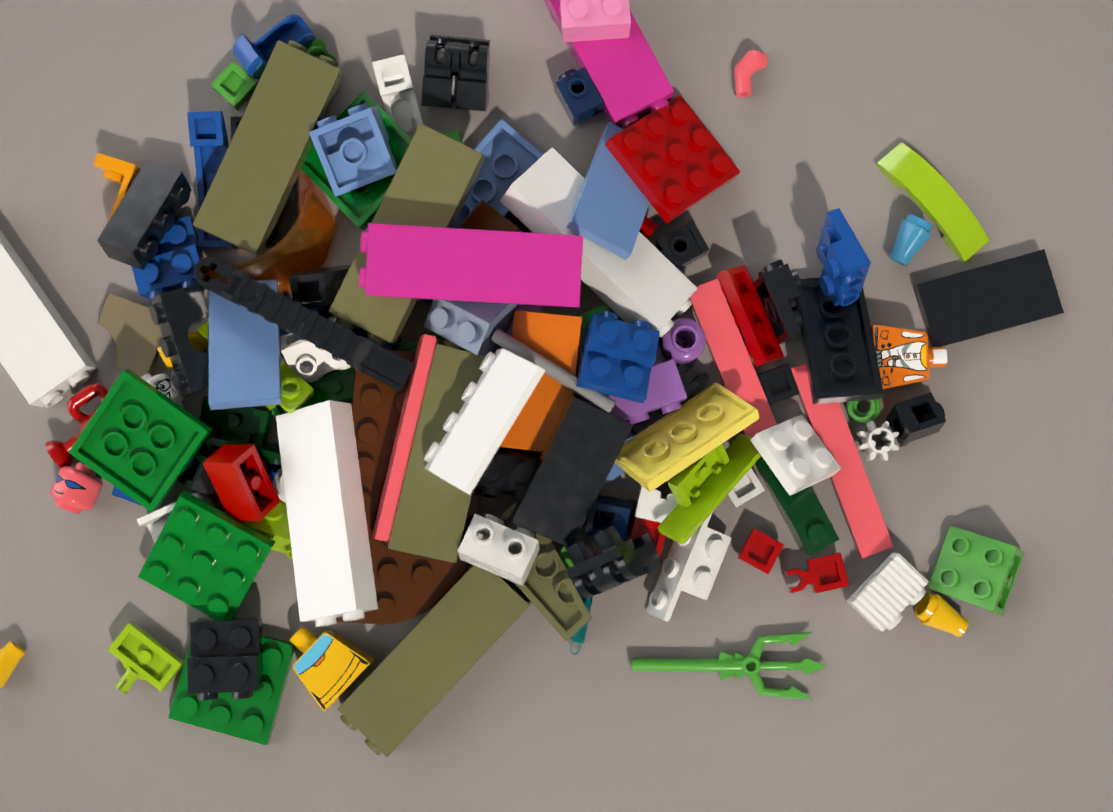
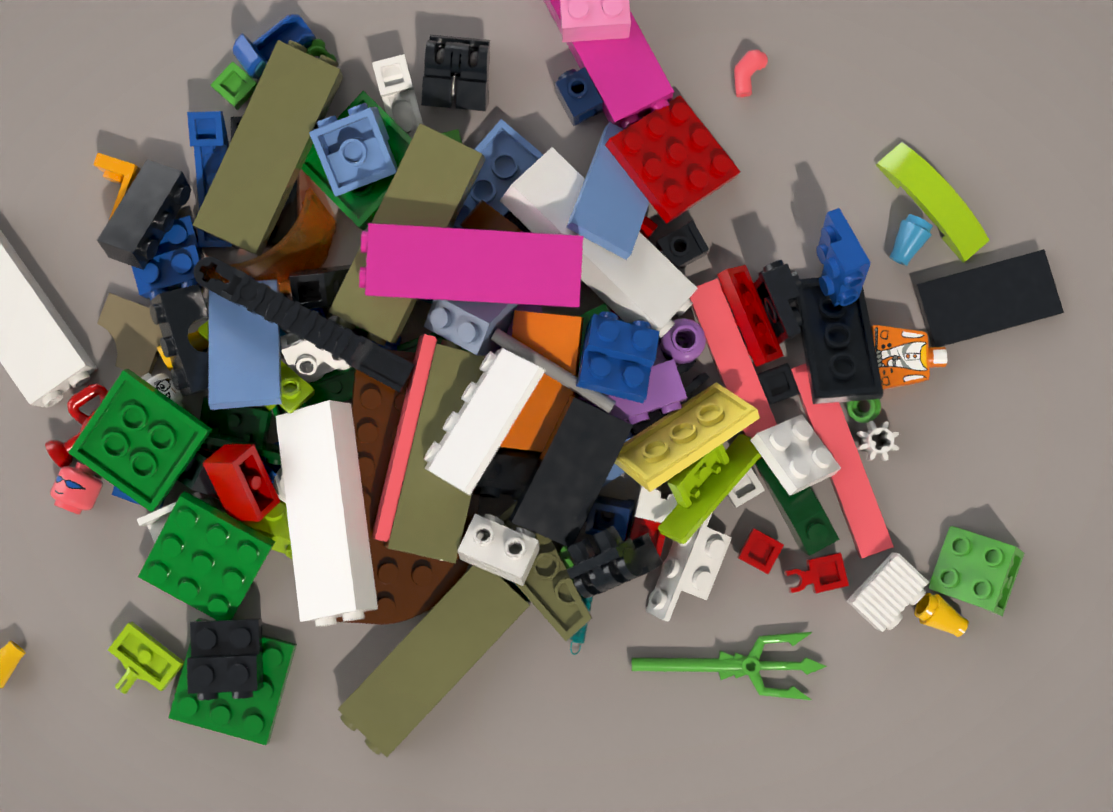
yellow torso [289,626,375,711] -> none
black brick [886,392,946,447] -> none

